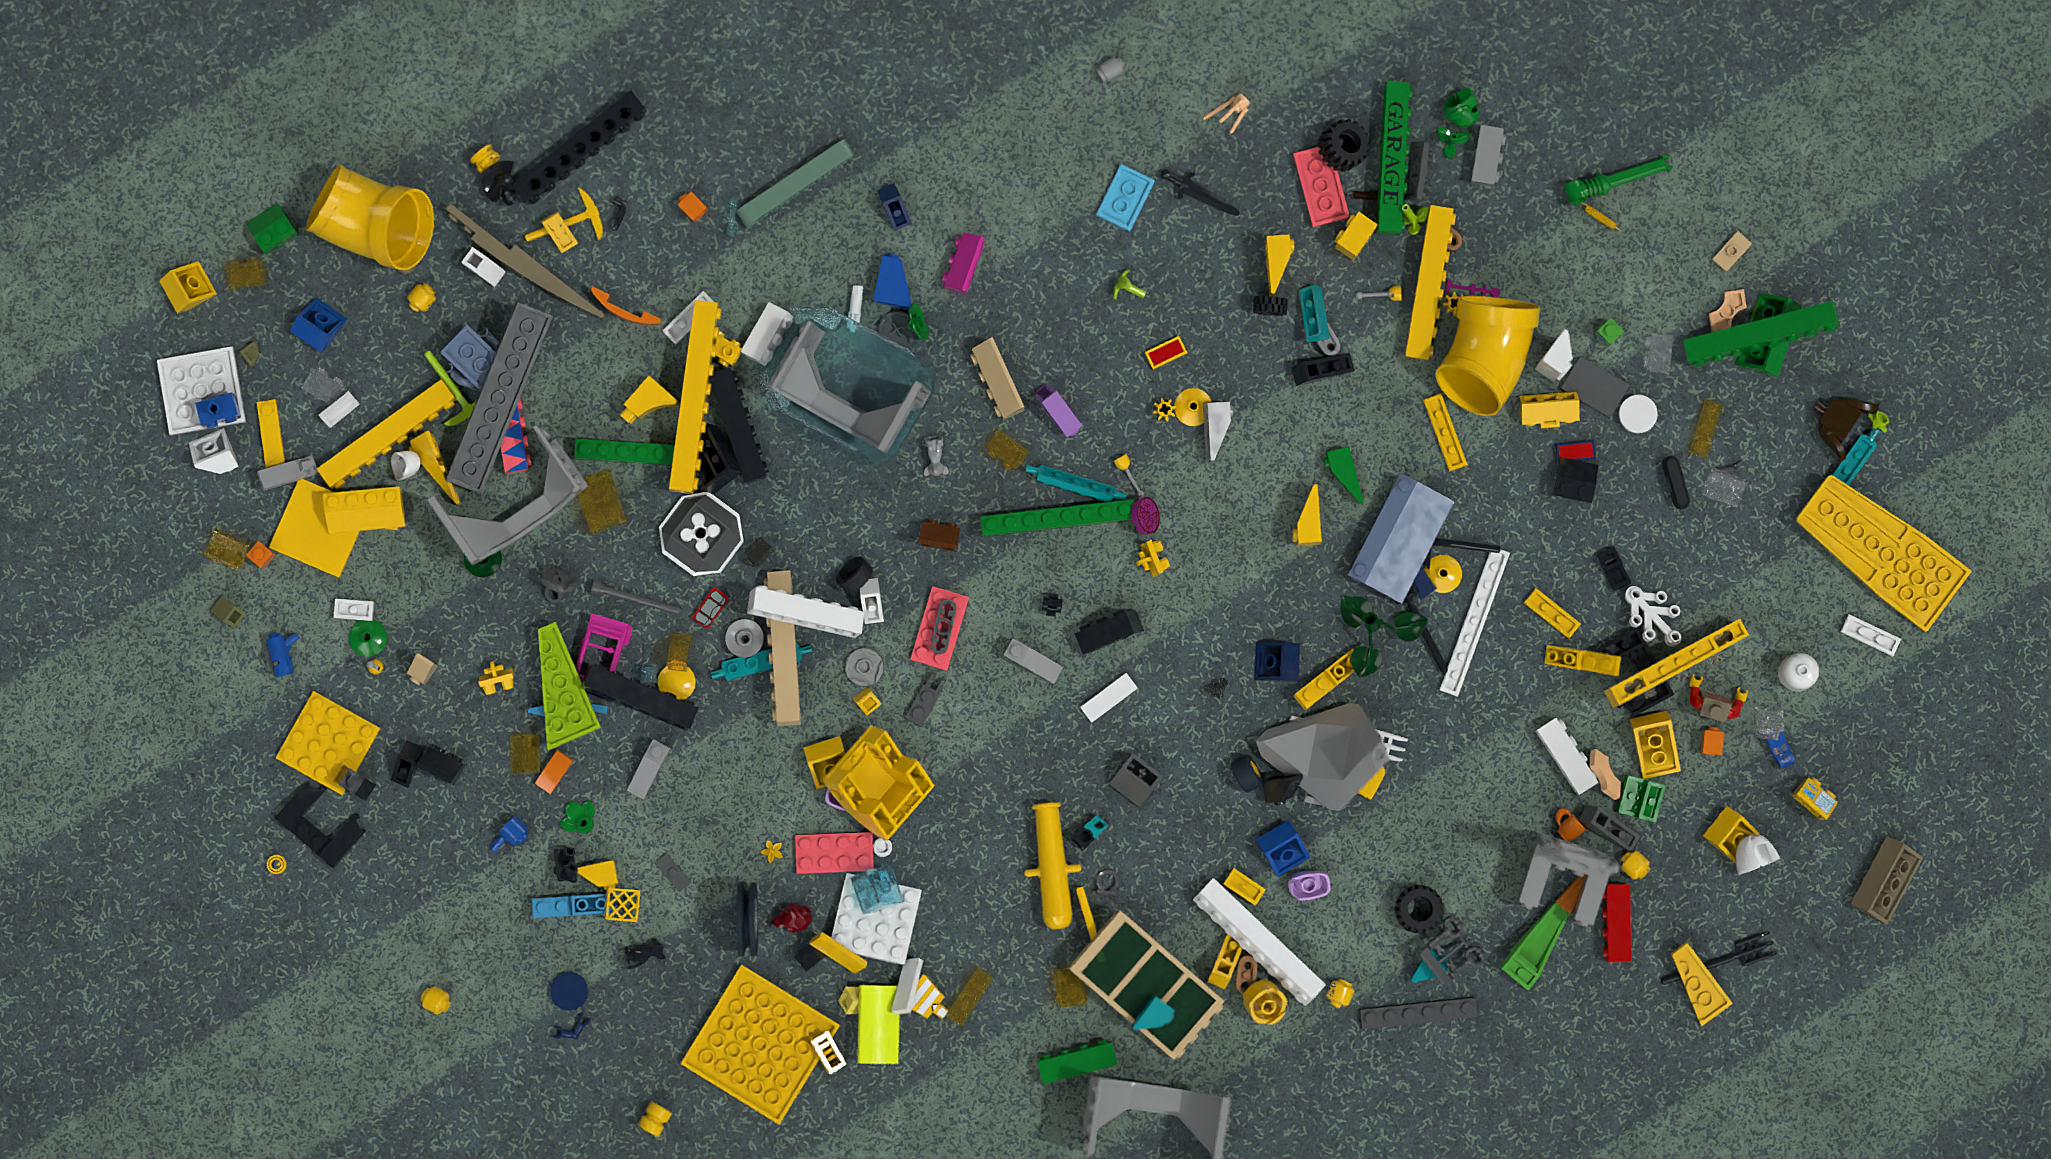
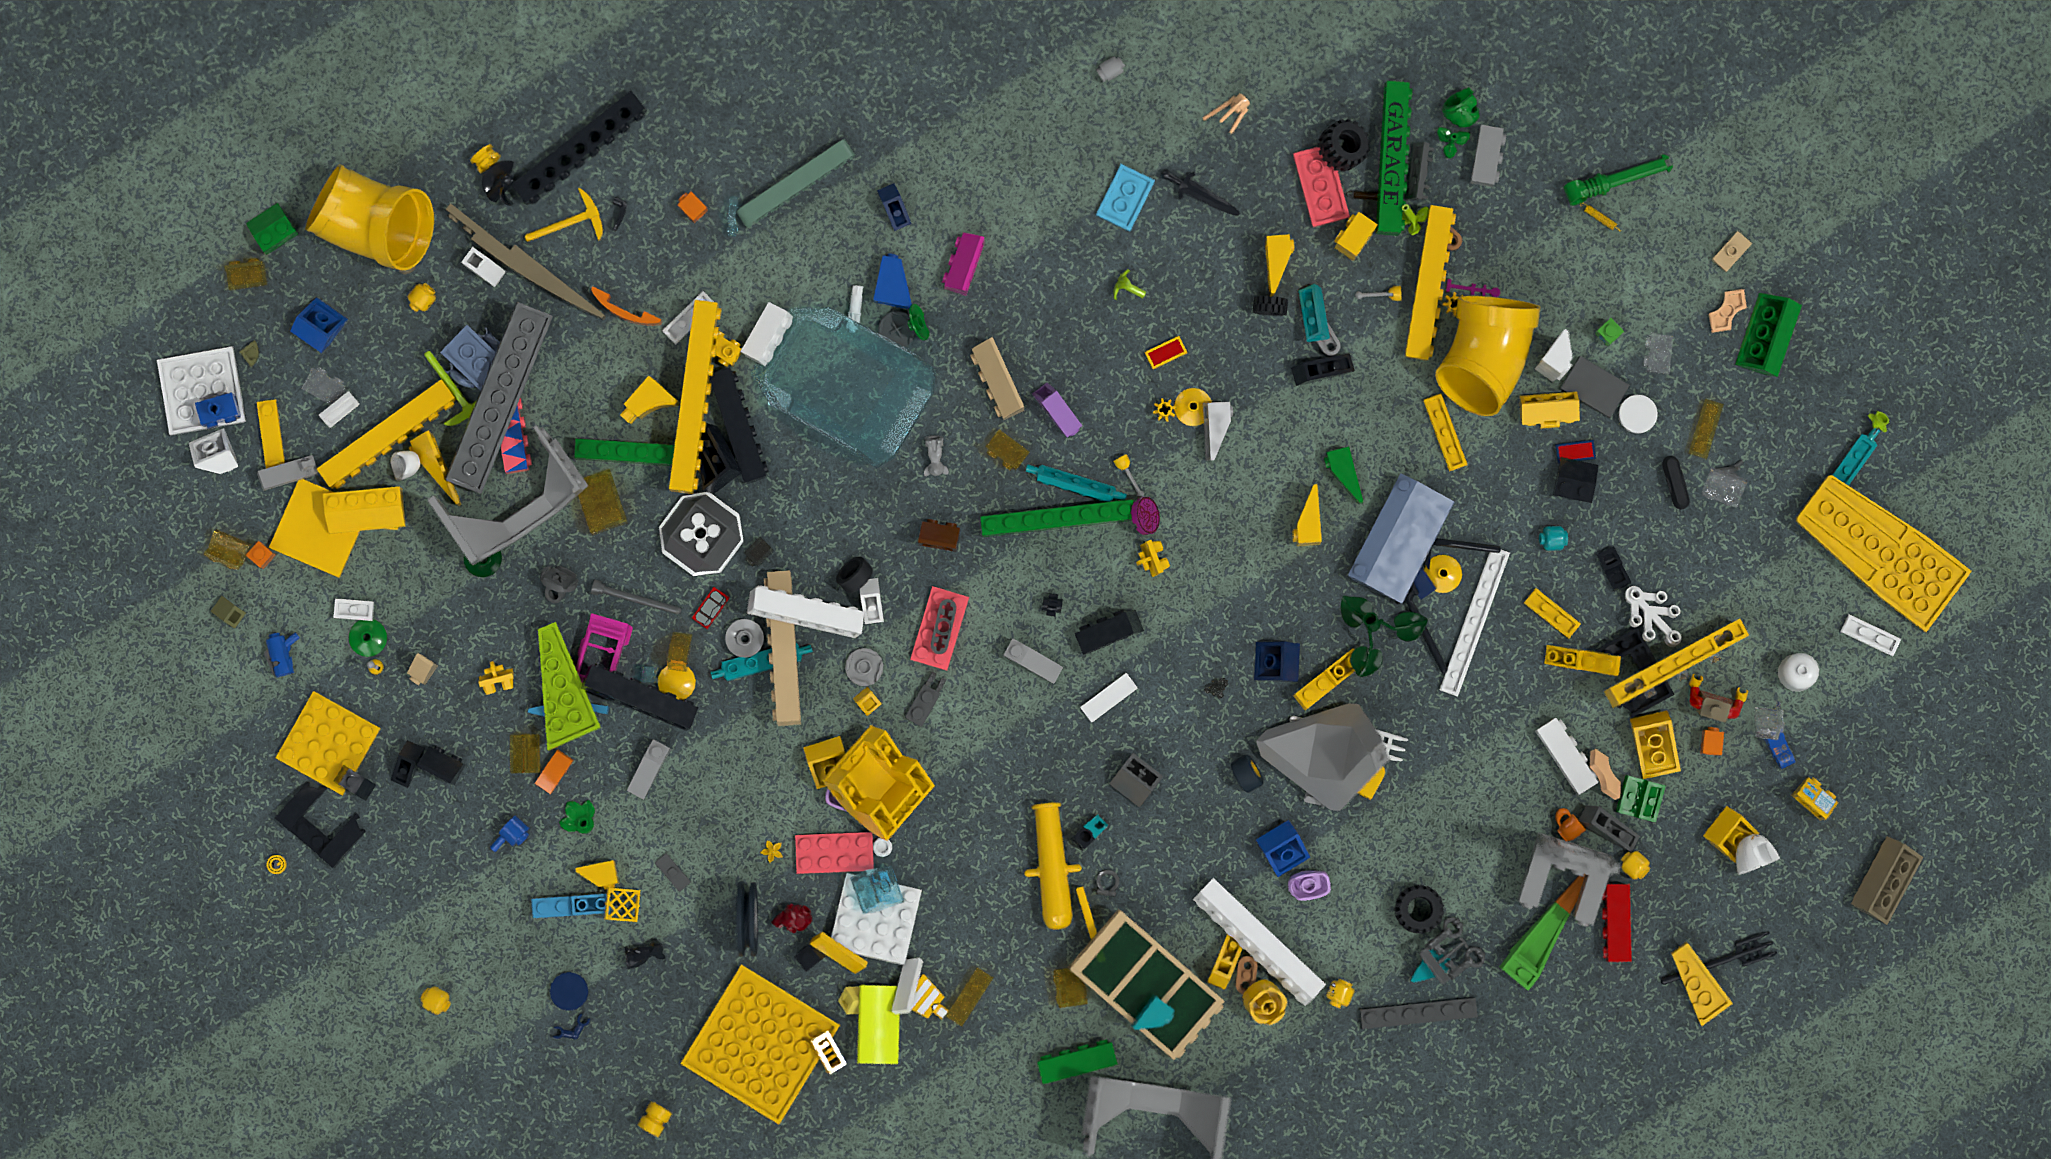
yellow slope [159,261,217,314] -> none
yellow plate [541,211,578,253] -> none
black hips [553,847,578,883] -> none
light grey panel [767,321,931,454] -> none
yellow plate [1223,868,1266,906] -> none
black slope [1262,774,1303,805] -> none
green brick [1683,301,1841,367] -> none
dark brown torso [1813,397,1879,463] -> none
none -> teal head [1539,526,1568,551]

